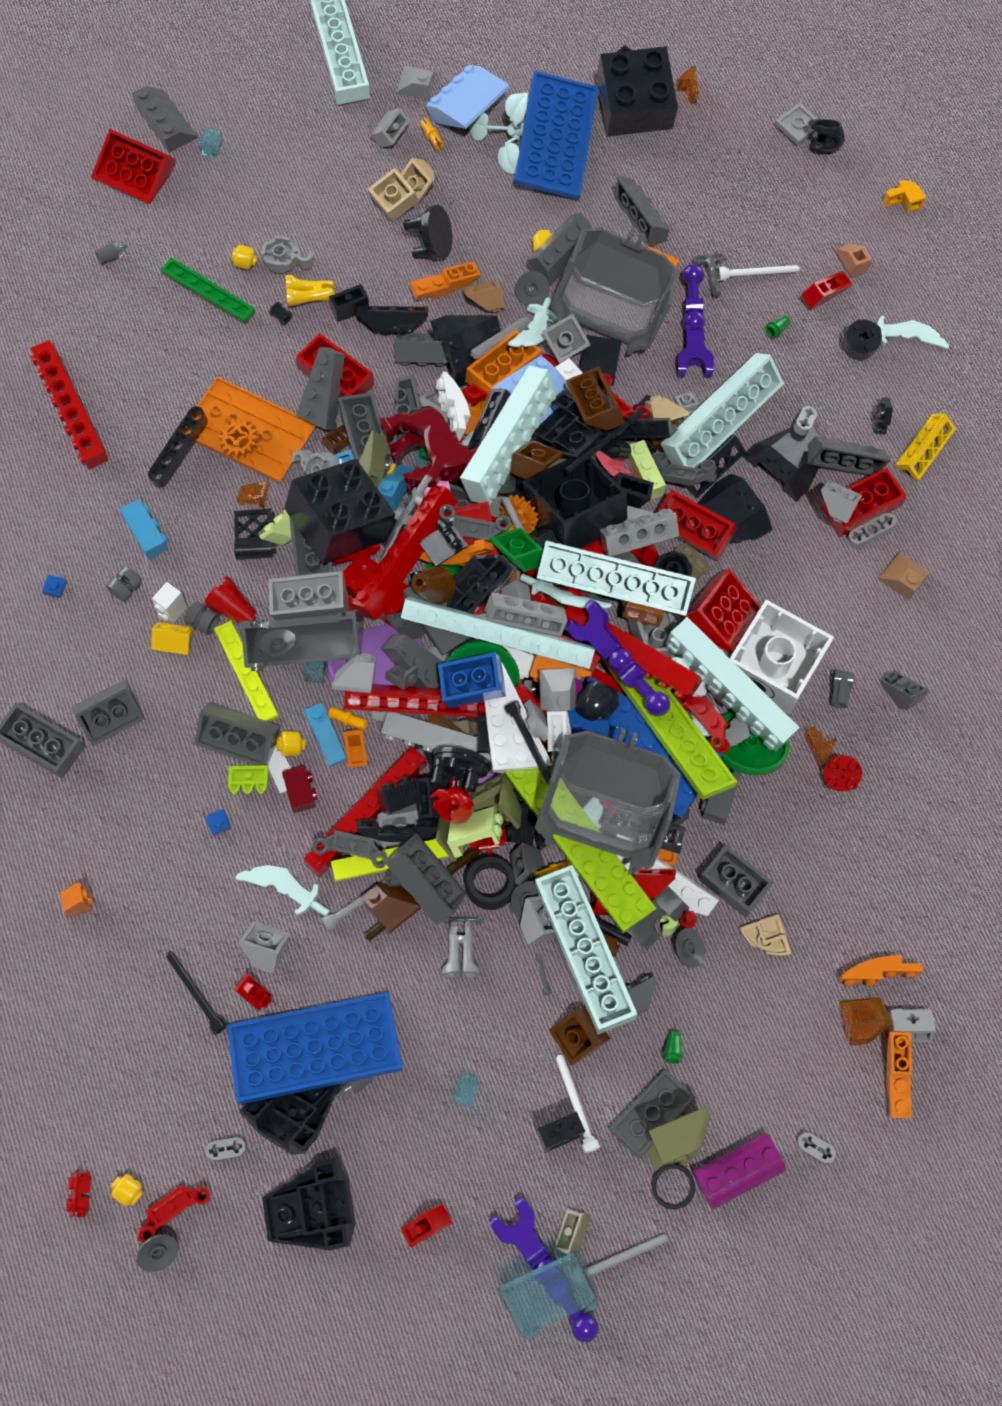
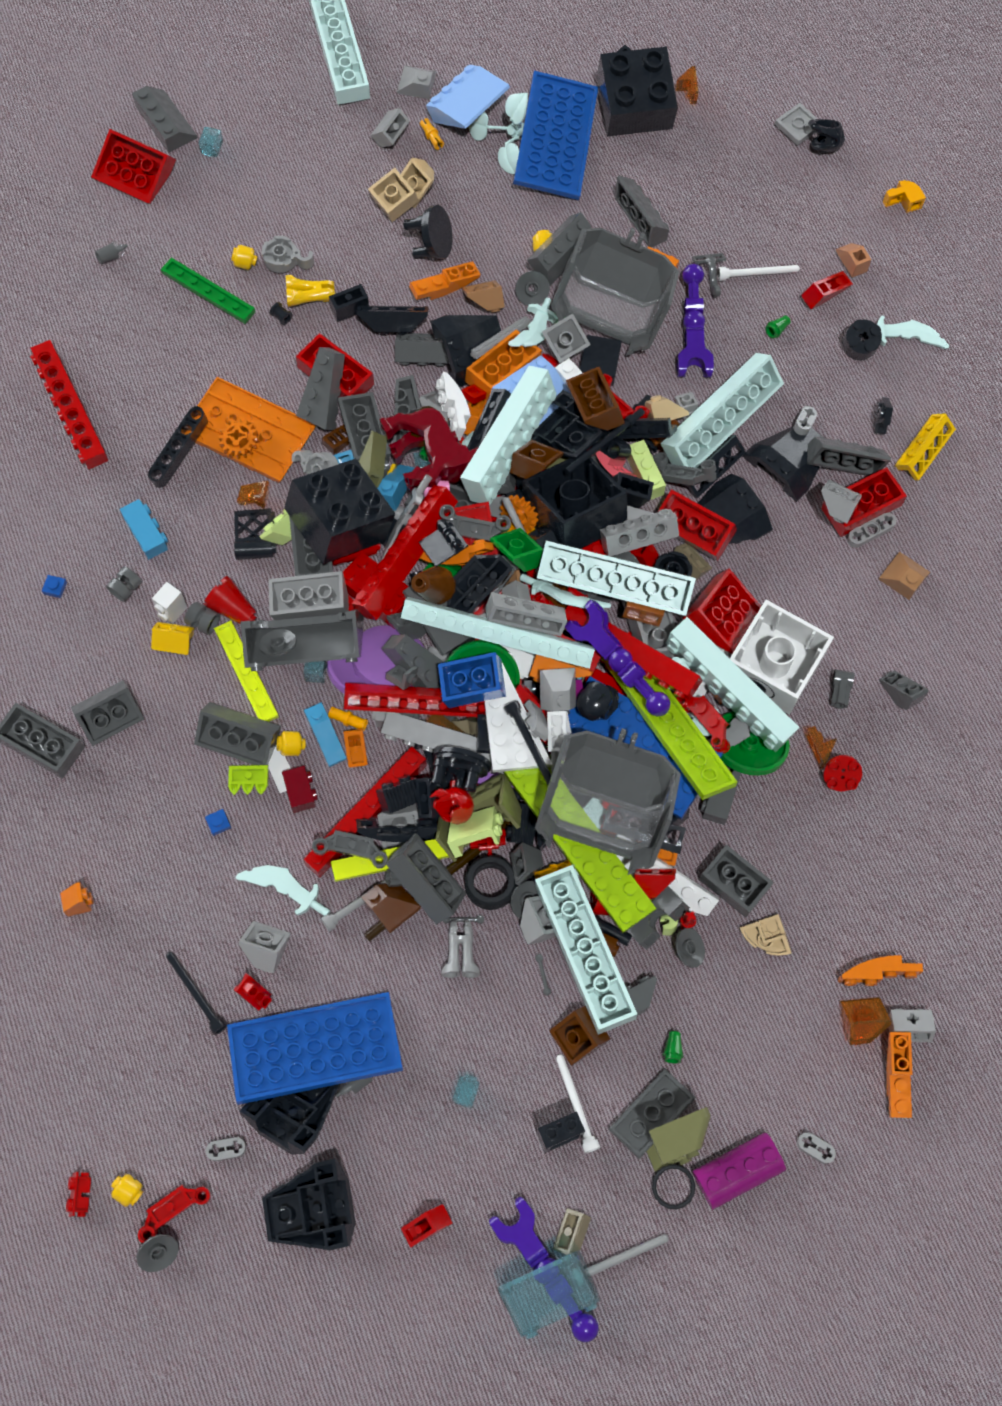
light grey slope [331,653,377,693] -> none

